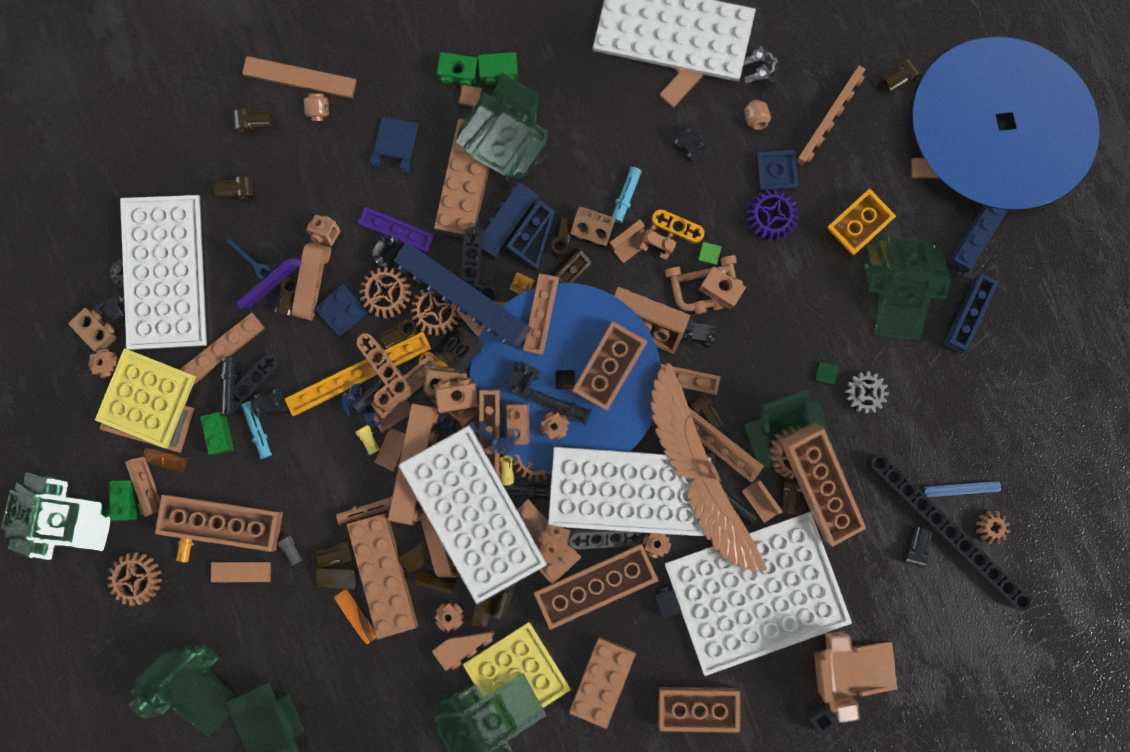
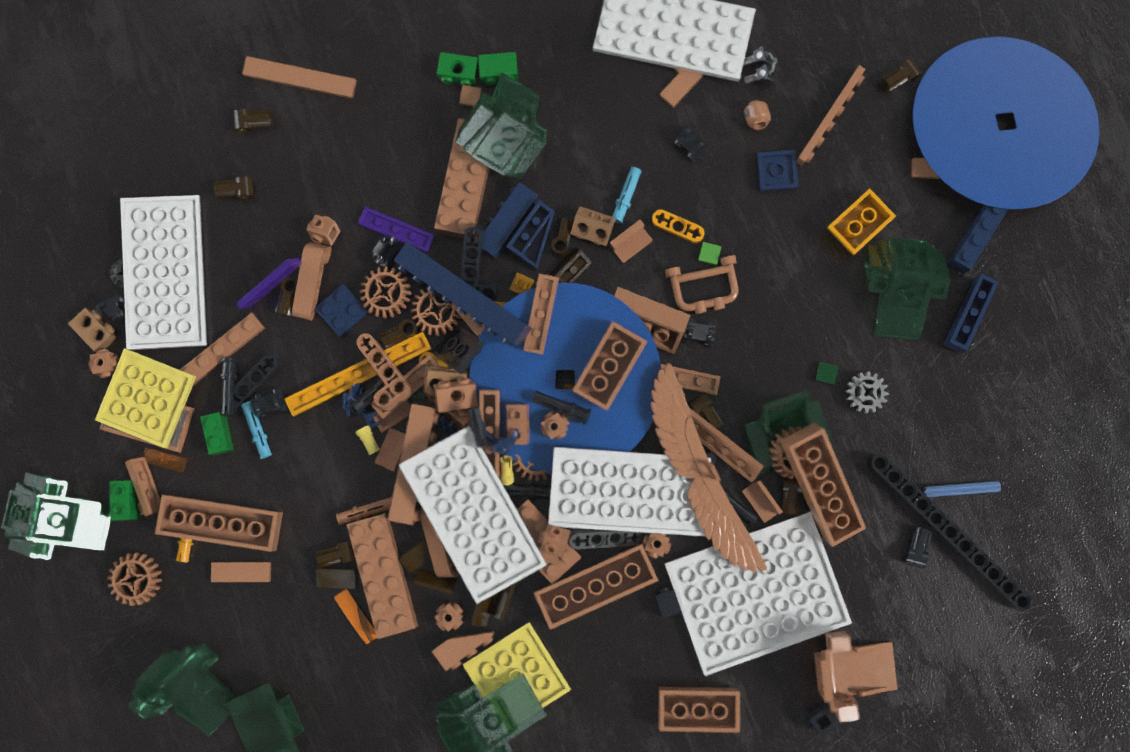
dark blue flag [227,239,273,280] -> none
dark grey pin [277,535,303,566] -> none
nougat head [304,94,329,121] -> none
dark blue flag [370,117,419,173] -> none
black piece [504,361,540,398] -> none
nougat brick [569,636,636,728] -> none
nougat piece [638,225,676,260] -> none
nougat brick [698,267,746,310] -> none
dark purple gear [747,190,798,241] -> none
nougat gear [976,511,1010,544] -> none
none -> black axle [468,408,489,449]

